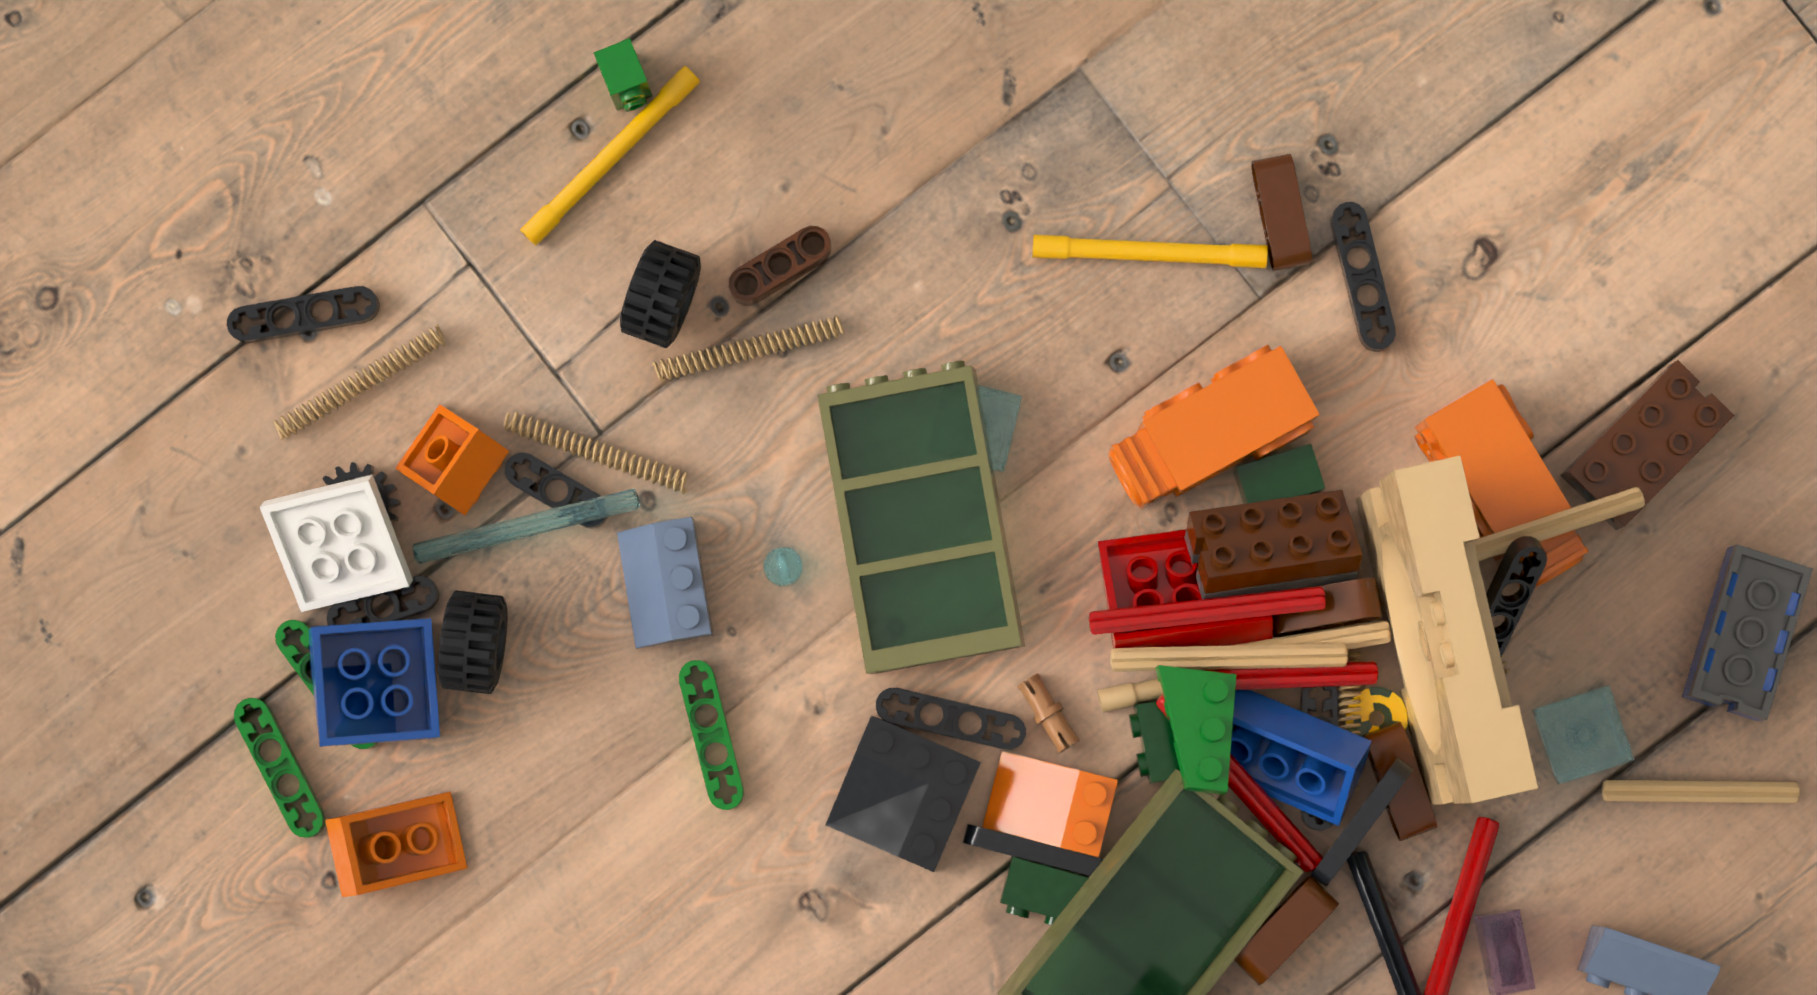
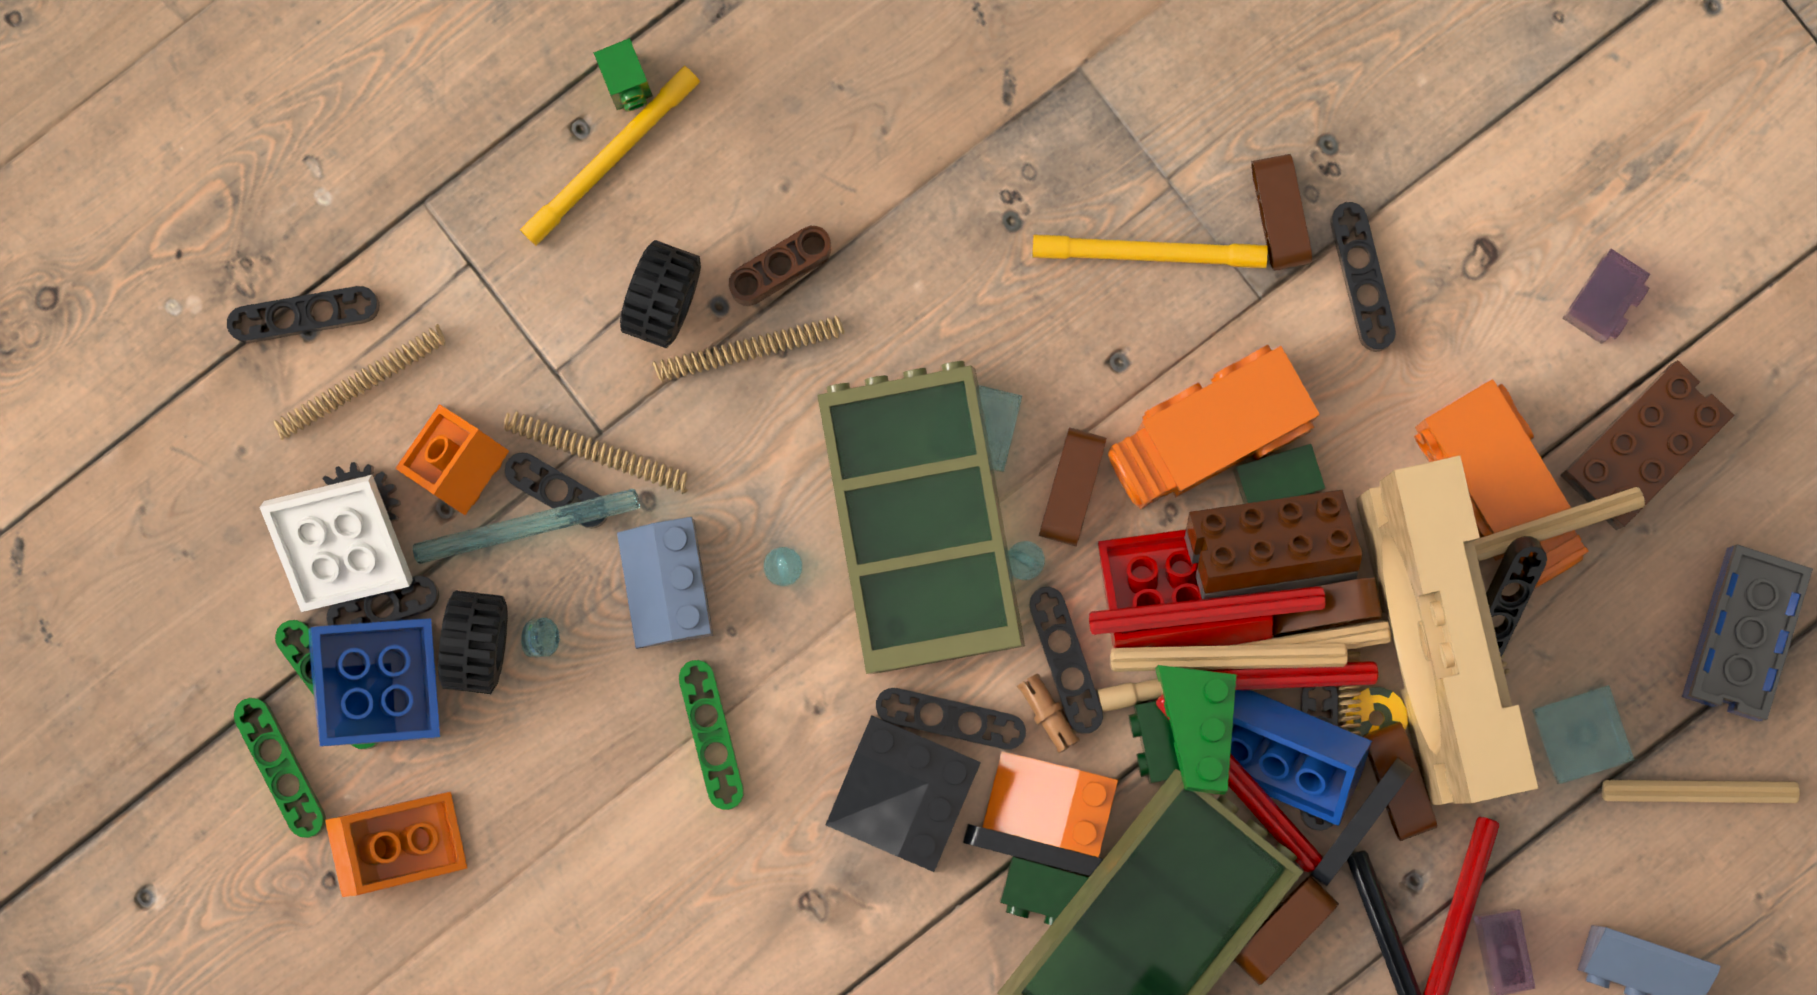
none -> clear light blue tile [521,618,560,657]
none -> clear light blue tile [1008,541,1045,581]
none -> black beam [1029,586,1103,734]
none -> reddish brown beam [1039,427,1107,546]
none -> clear purple brick [1562,248,1651,344]

